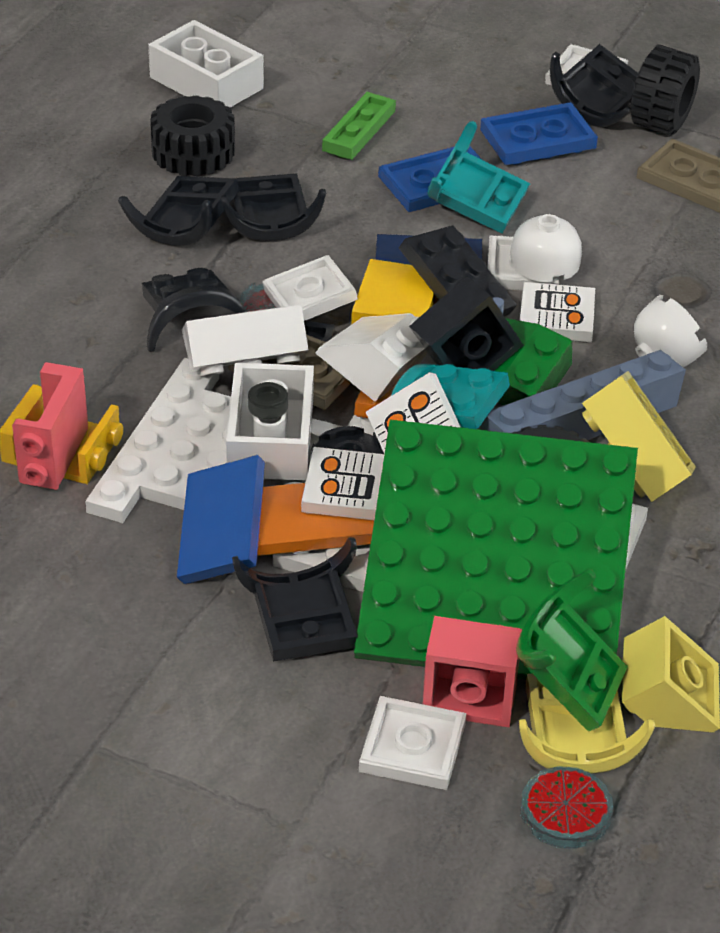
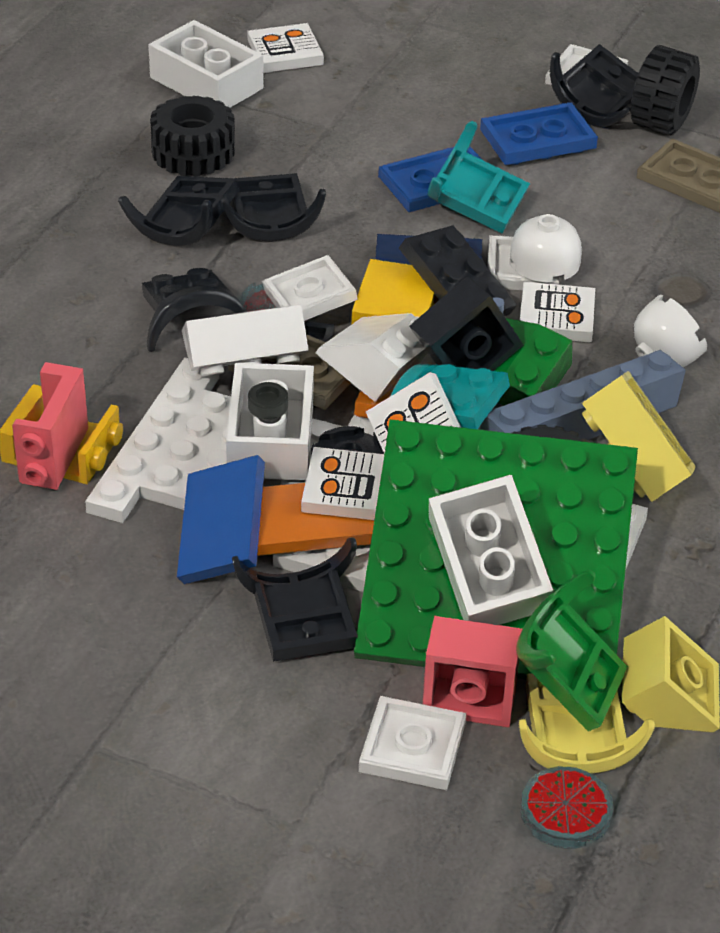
bright green plate [322,92,396,160] -> none
none -> white tile [247,23,324,73]
none -> white brick [429,475,553,625]

